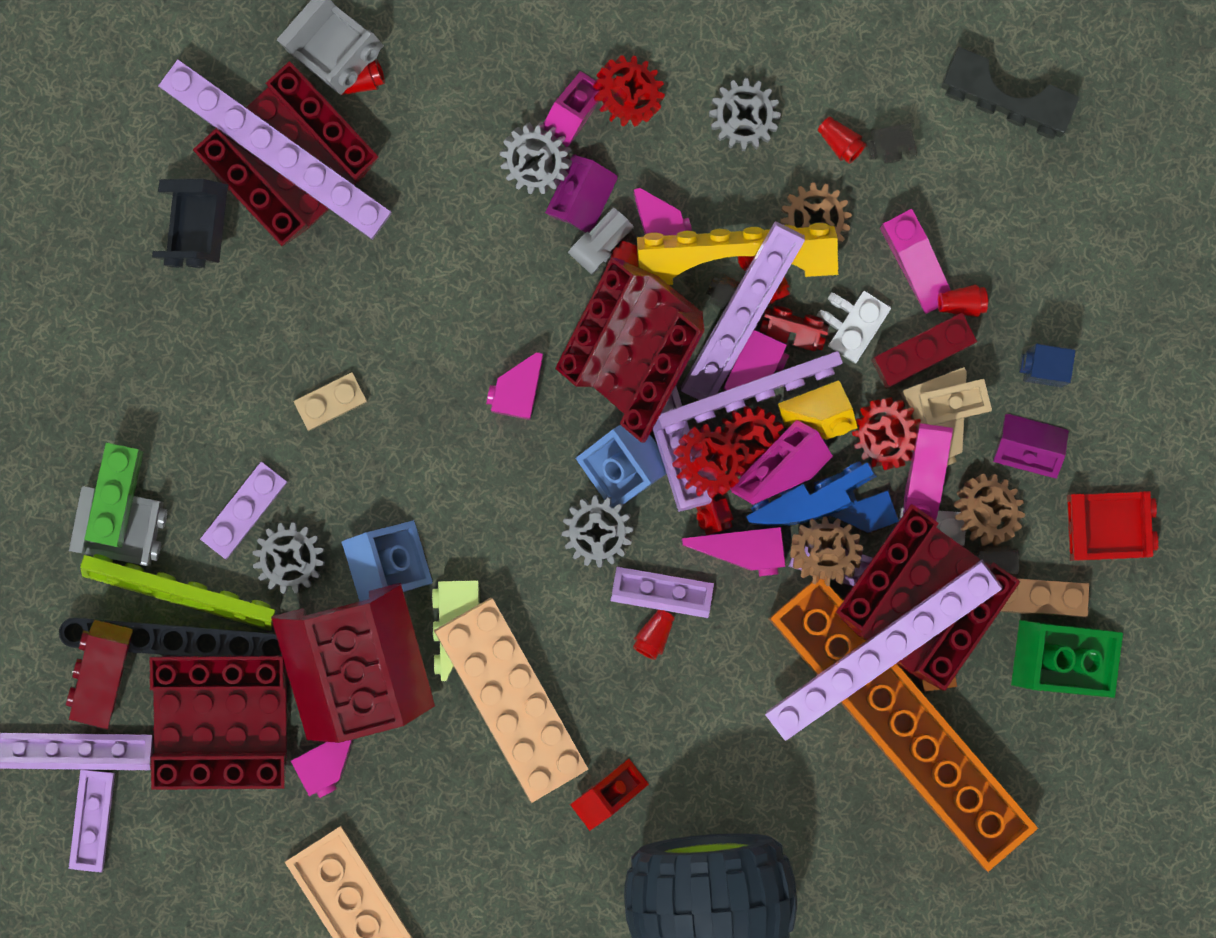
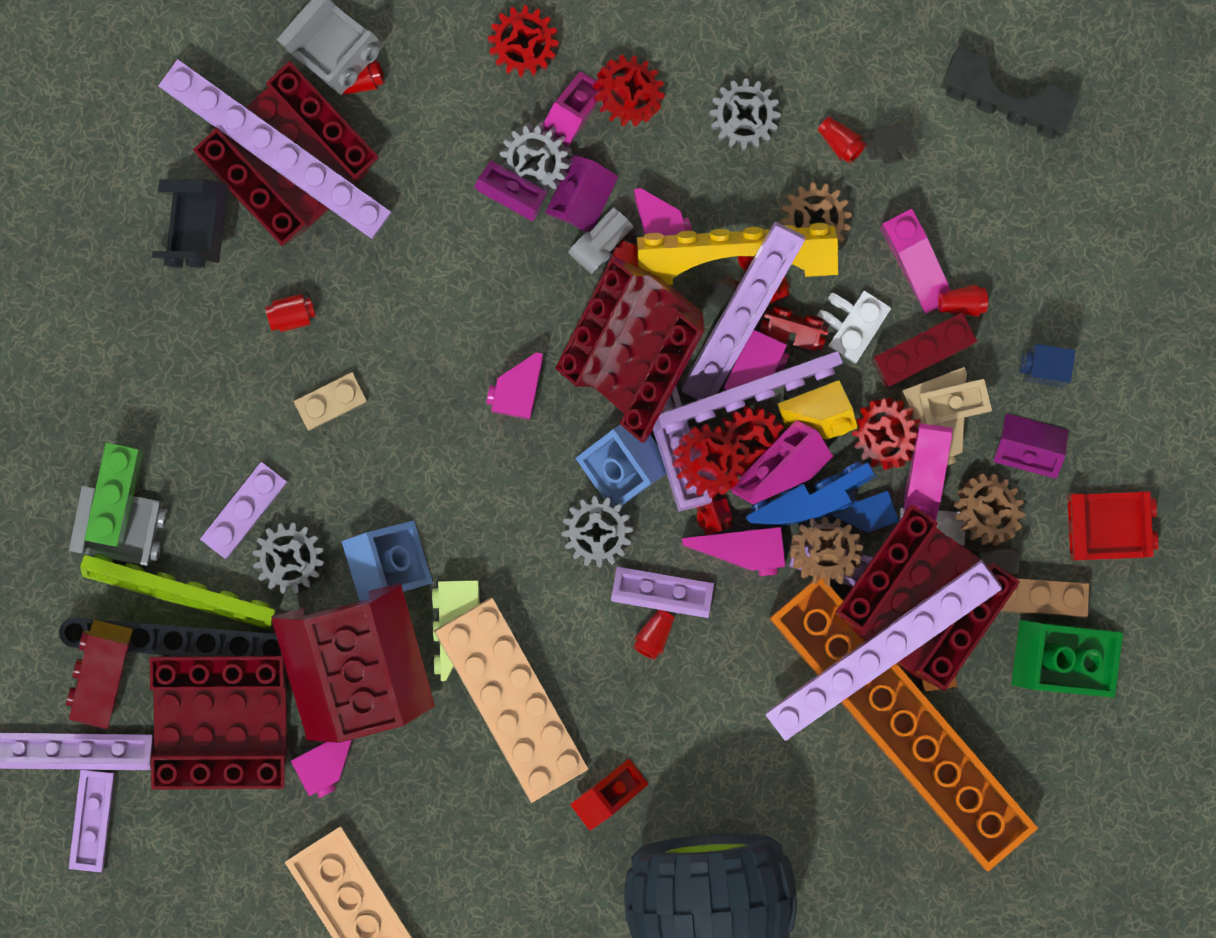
none -> red brick [265,293,316,333]
none -> magenta panel [474,160,548,221]
none -> red gear [488,5,559,78]

